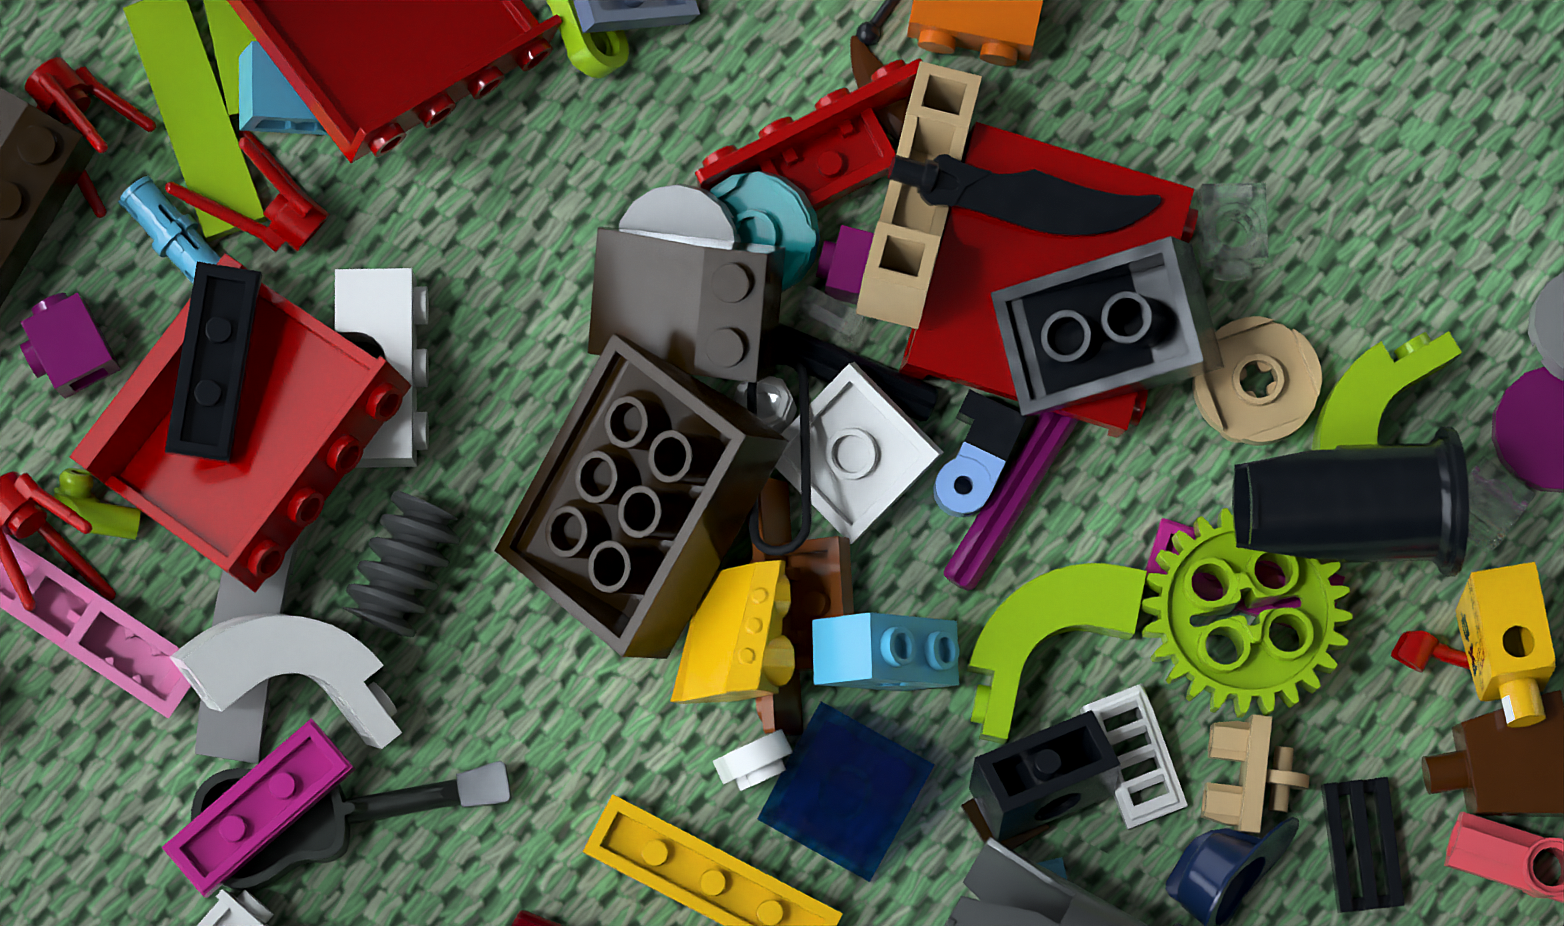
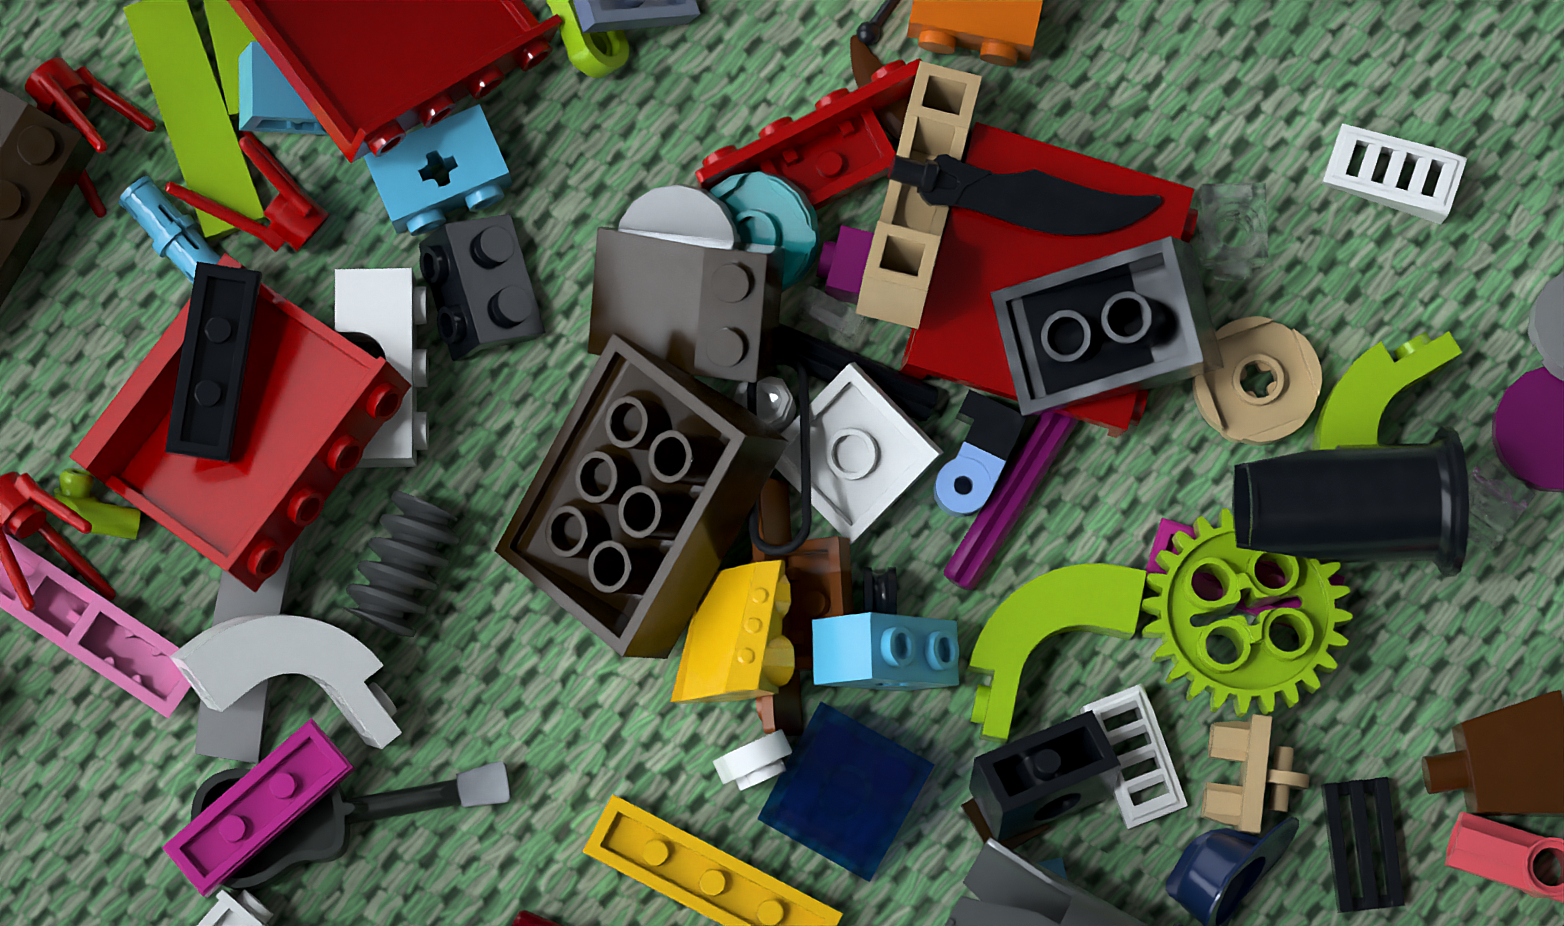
magenta brick [20,292,122,399] -> none
red hand [1391,630,1470,673] -> none
yellow torso [1455,562,1556,728] -> none
none -> medium azure brick [364,104,513,236]
none -> black bracket [419,214,546,361]
none -> black bush [863,567,897,615]
none -> white slope [1322,124,1467,225]

